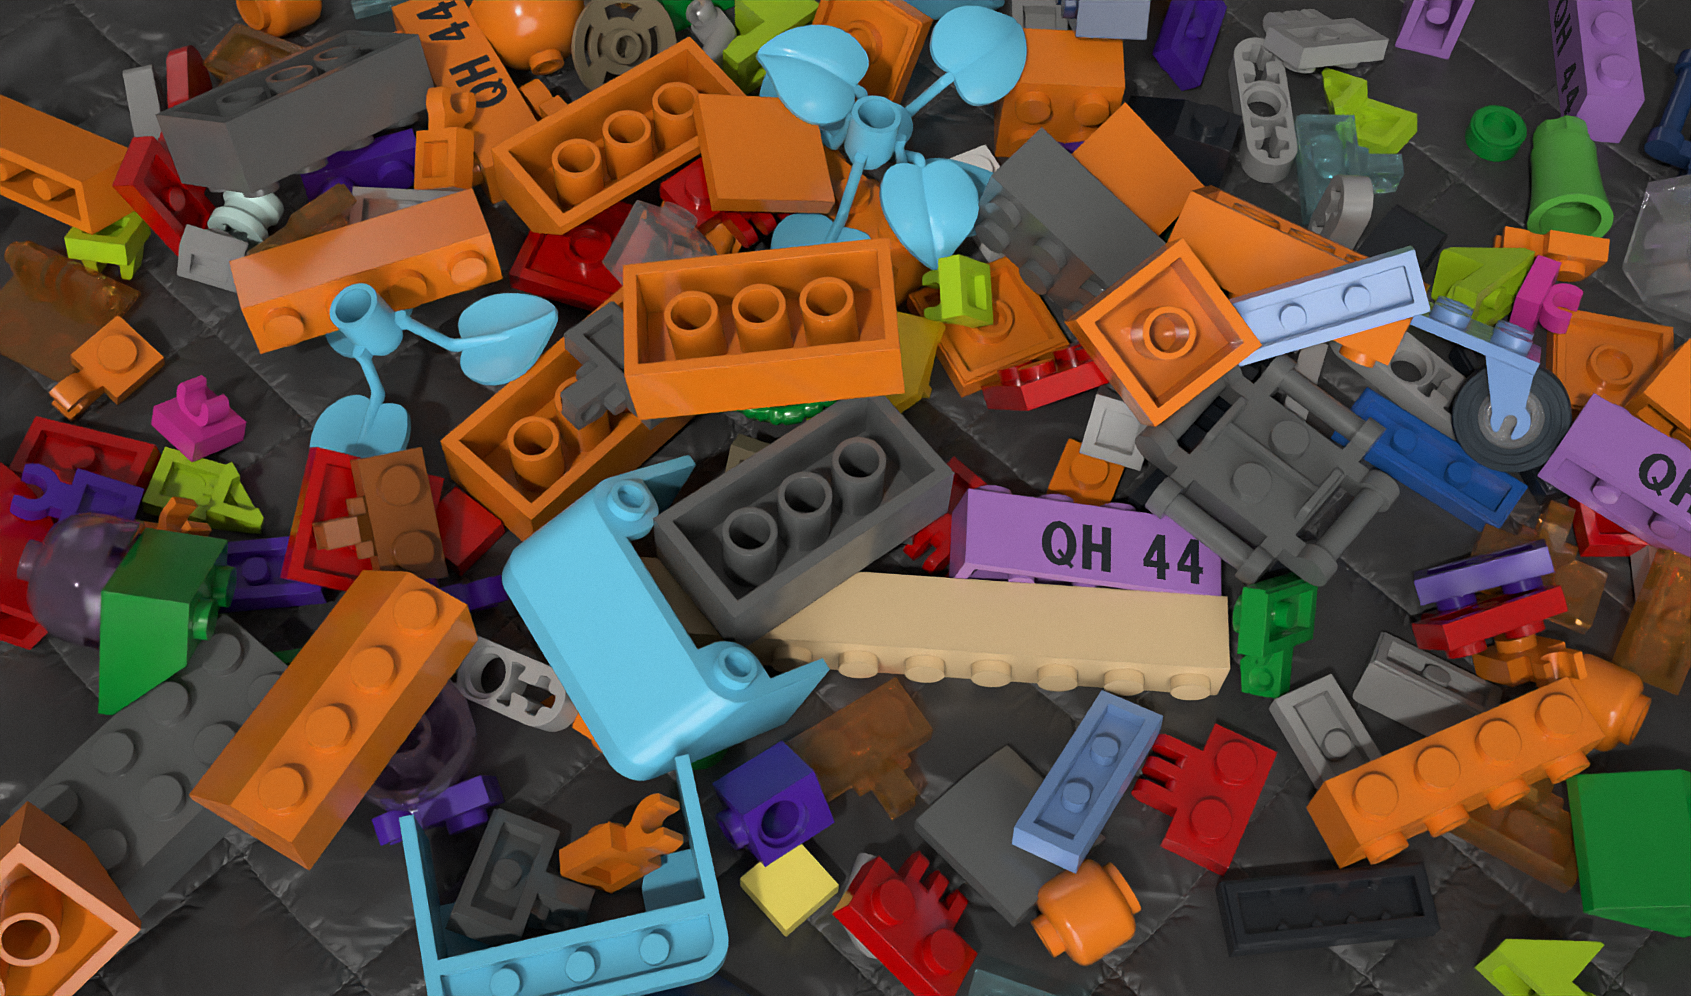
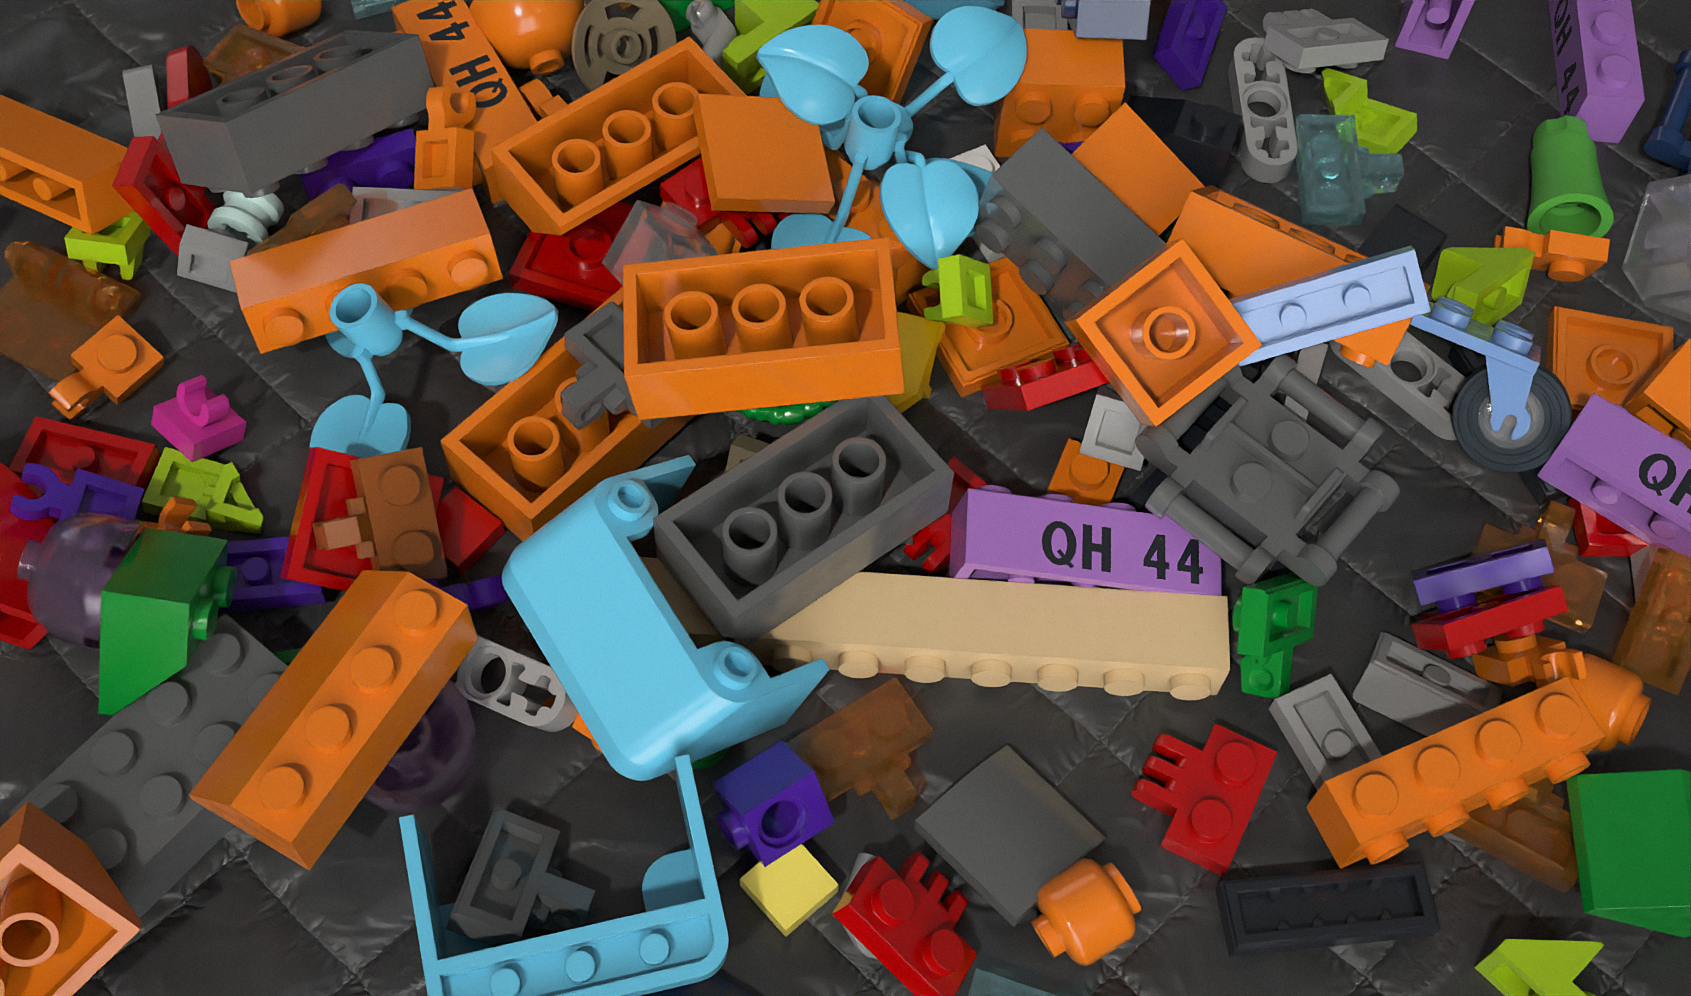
dark purple plate [372,775,505,846] -> none
orange plate [559,793,684,894] -> none
medium blue plate [1012,690,1163,874] -> none
light grey beam [1308,174,1374,249] -> none
blue tile [1331,387,1528,539] -> none
green tile [1465,105,1527,162] -> none
dark pink tile [1509,255,1584,334] -> none

